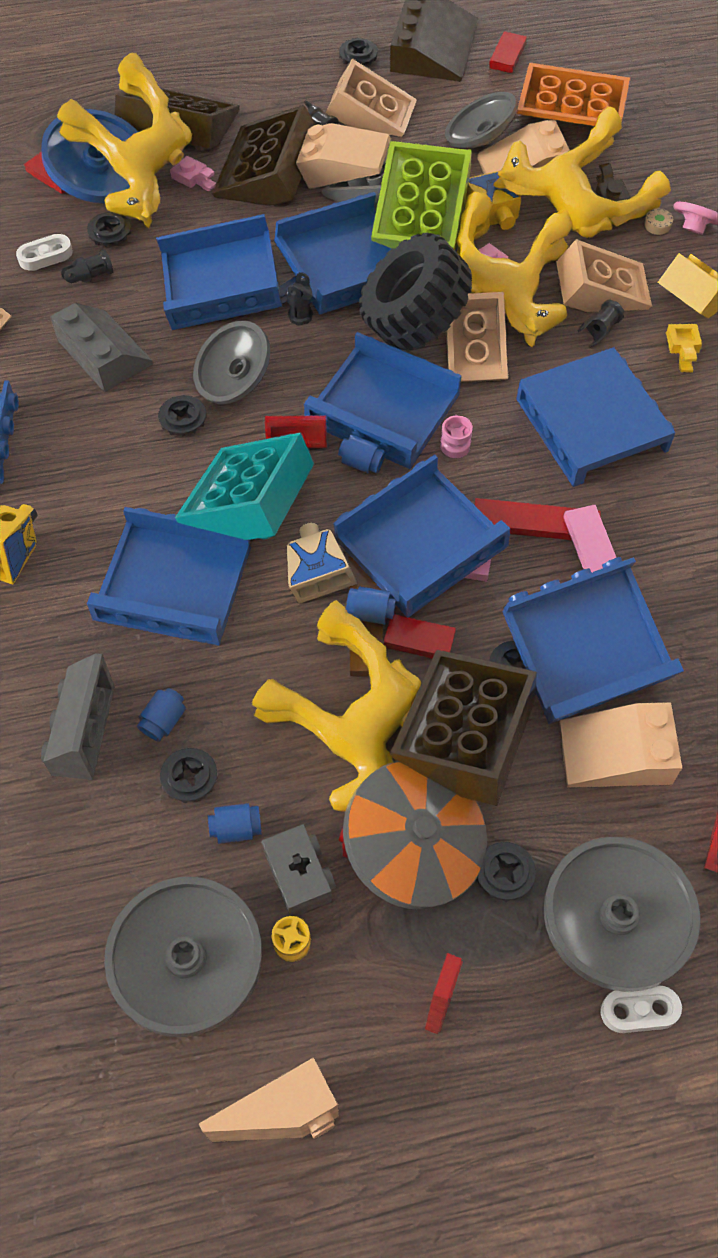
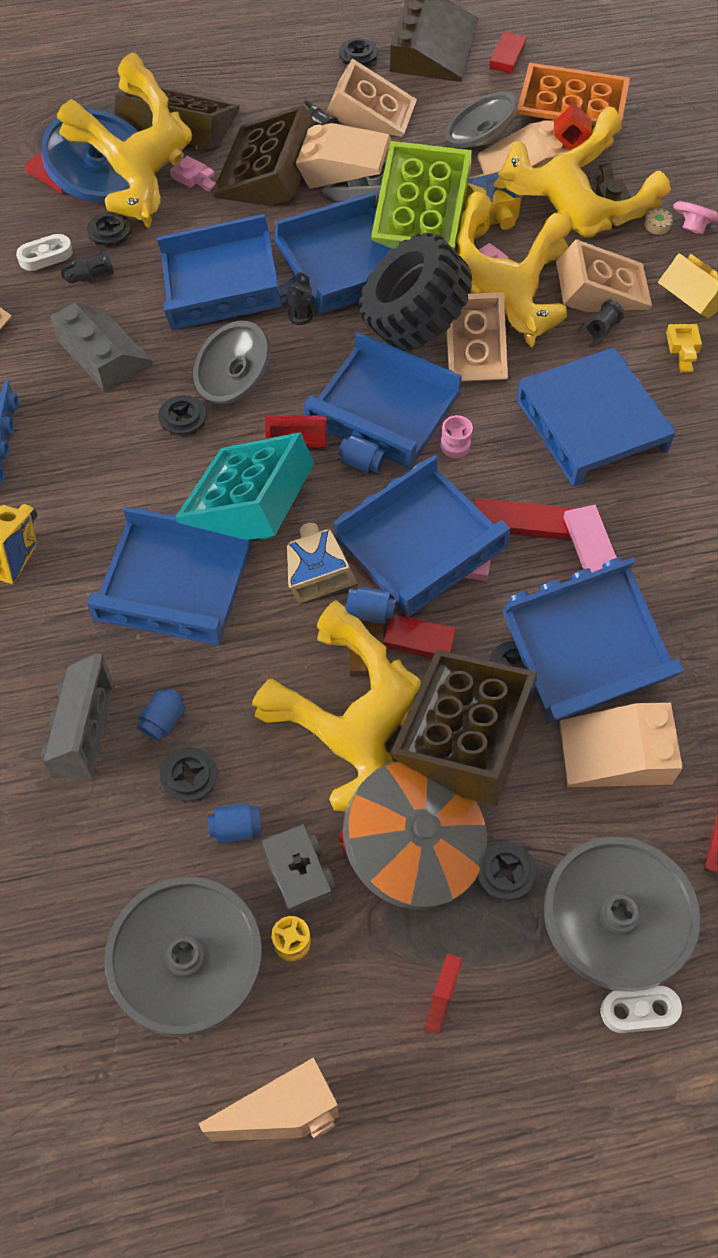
none -> red brick [554,103,592,150]

